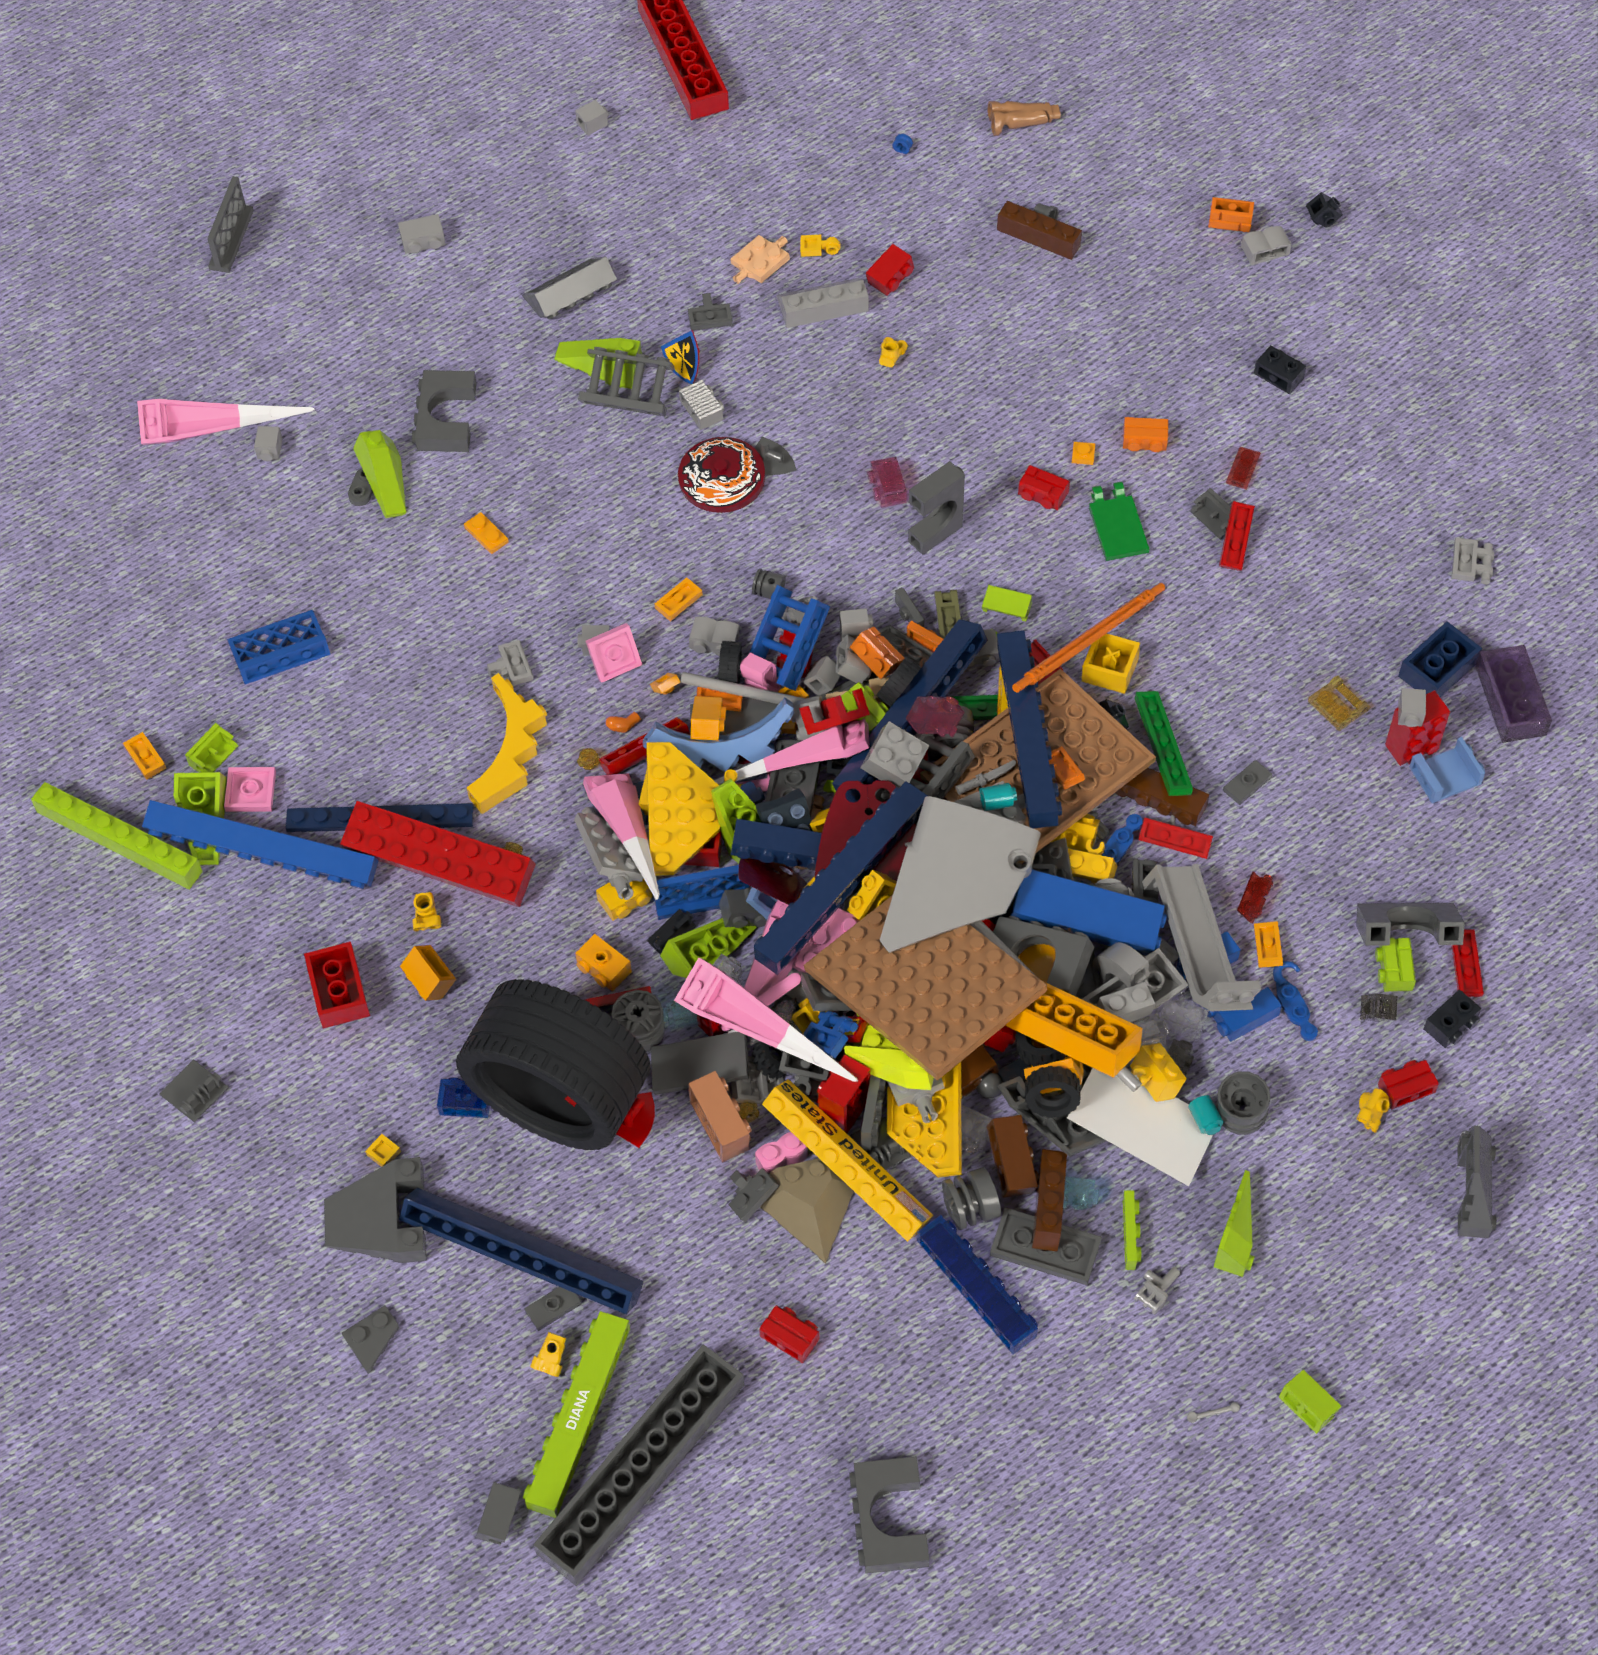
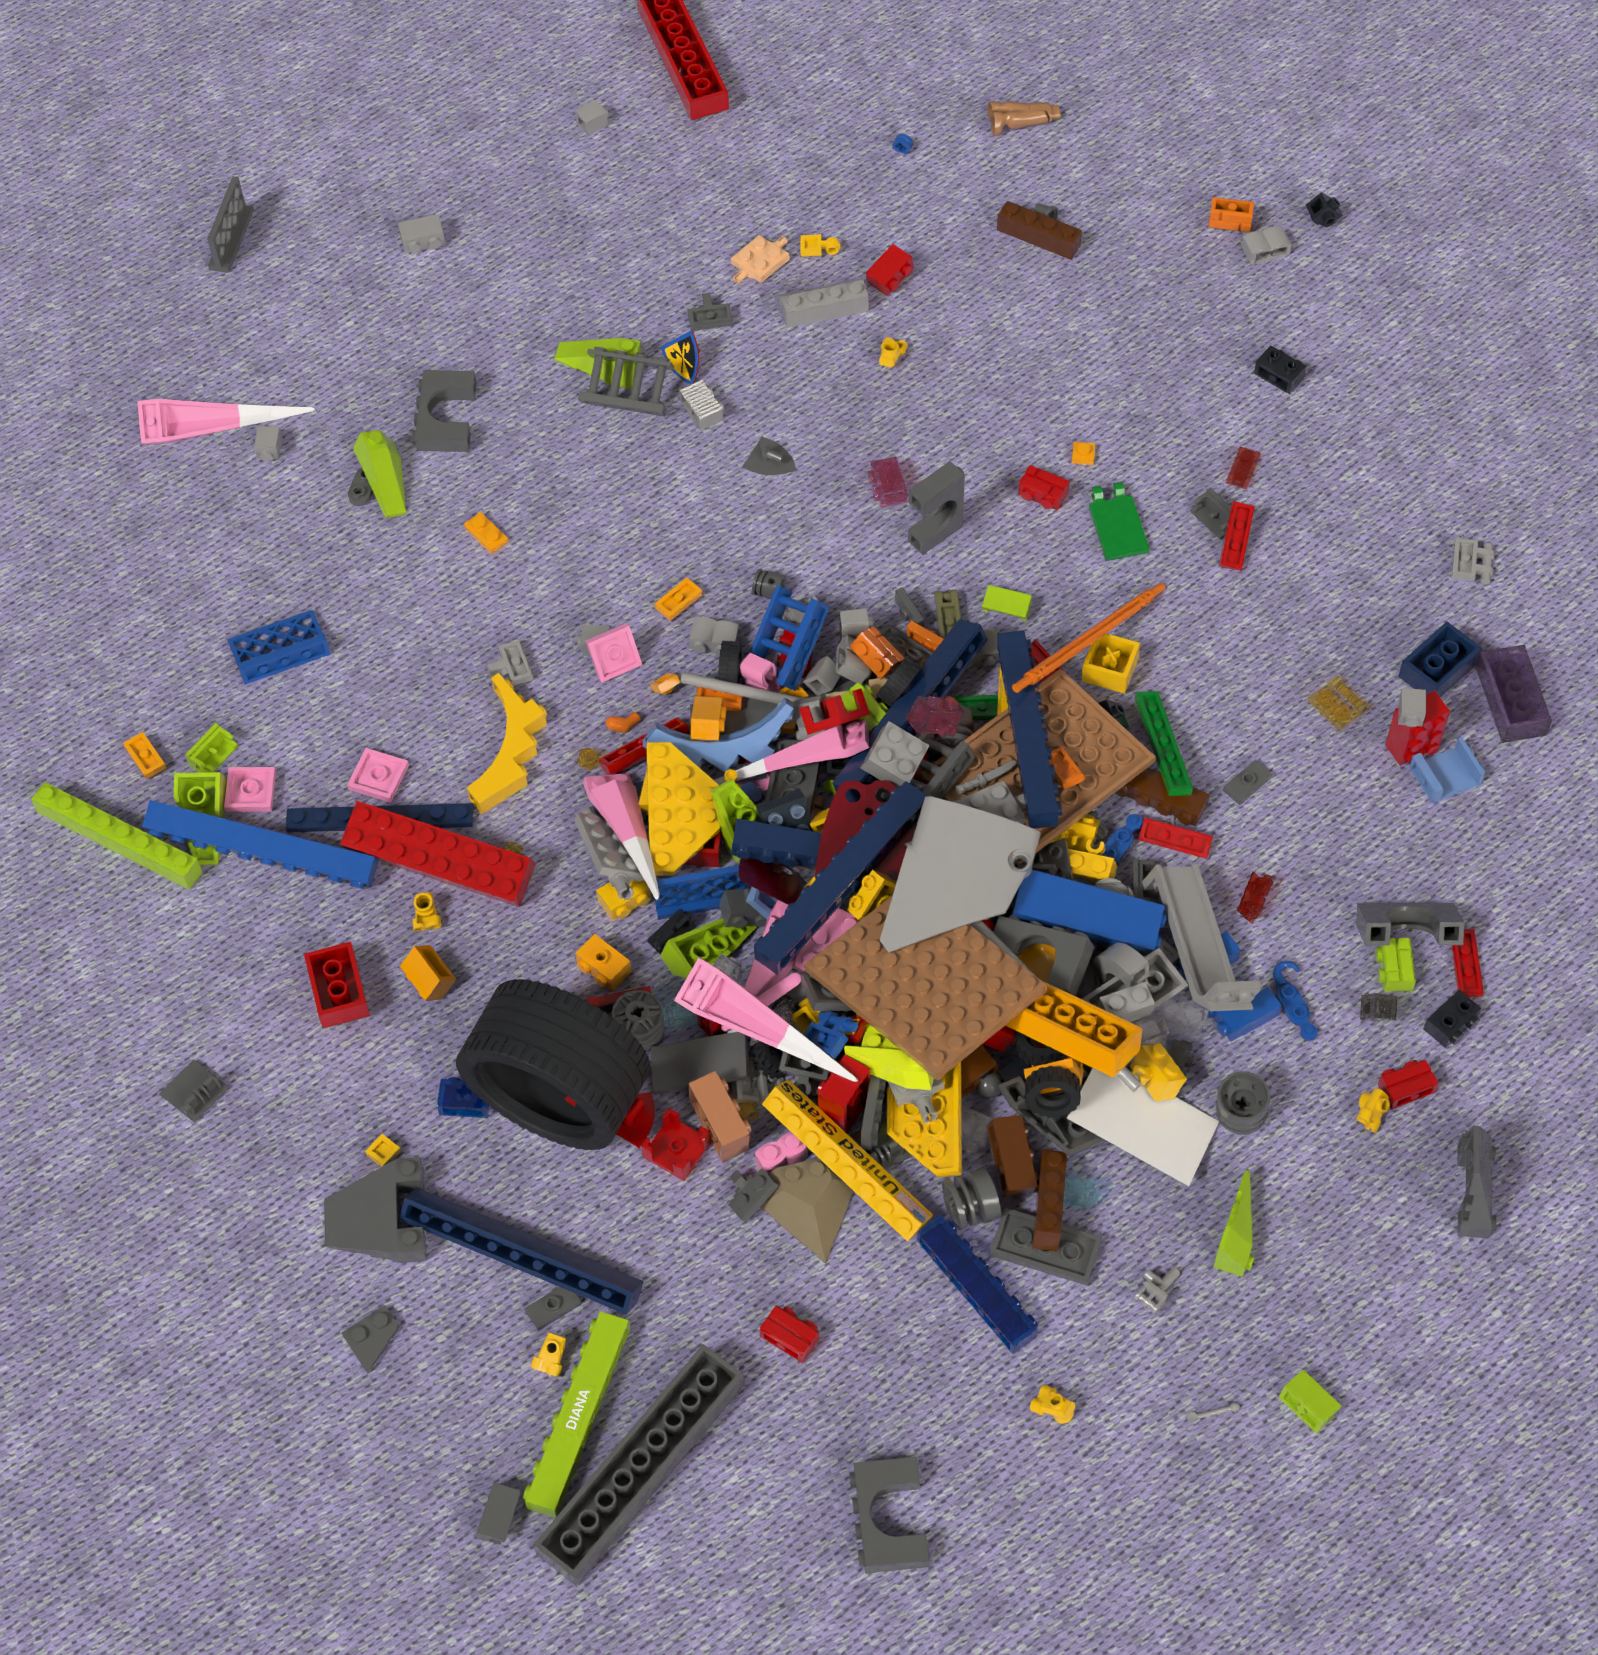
slope [522,256,617,319] -> none
dish [678,437,765,513] -> none
teal brick [979,783,1017,811] -> none
lime plate [1122,1190,1141,1270] -> none
orange brick [1123,417,1168,452] -> none
teal brick [1188,1095,1224,1135] -> none
light orange plate [1254,921,1283,968] -> none
none -> bright pink plate [347,748,409,803]
none -> red panel [641,1107,711,1181]
none -> yellow plate [1030,1384,1075,1424]

